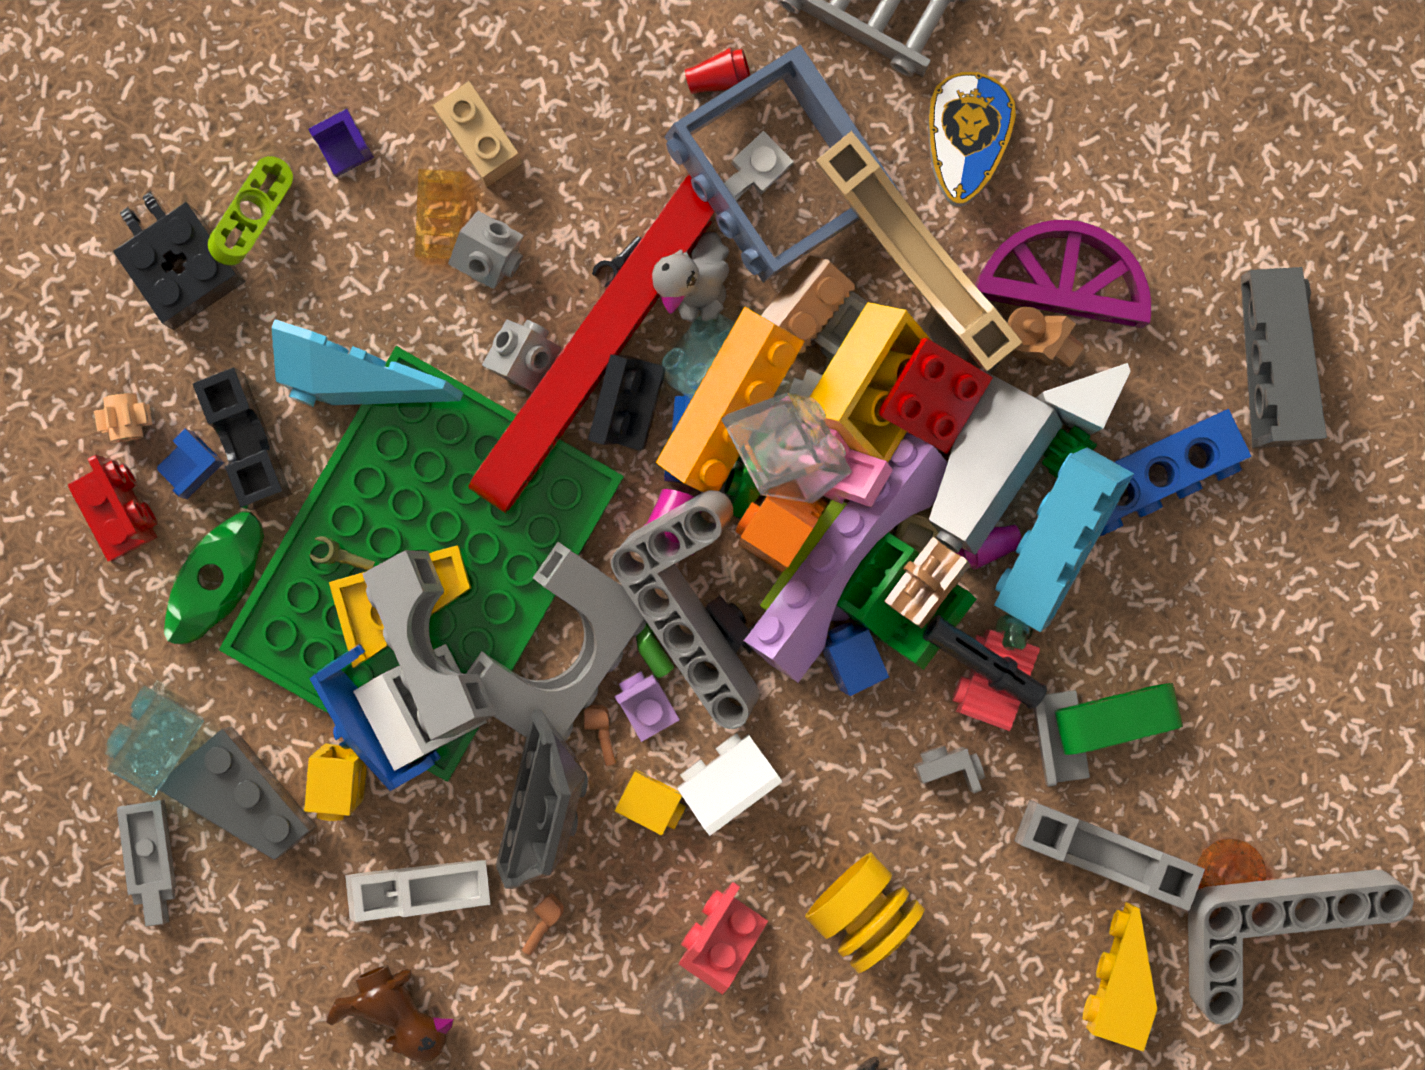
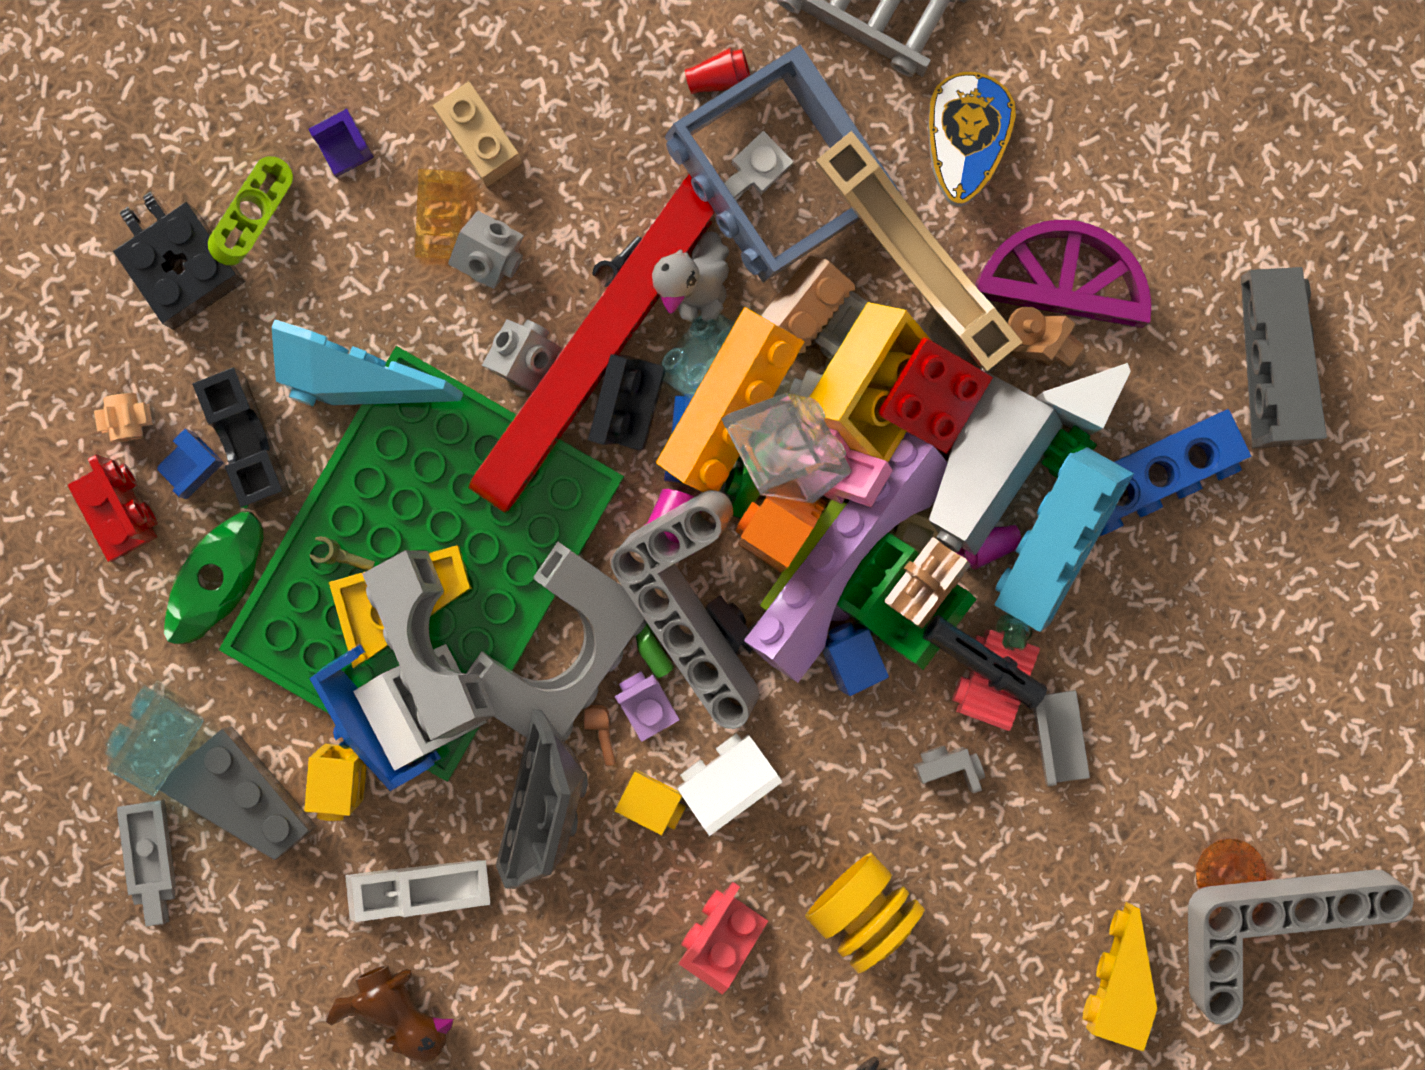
nougat hand [522,893,564,955] -> none
light grey arch [1014,800,1205,911] -> none
green beam [1054,683,1183,755] -> none

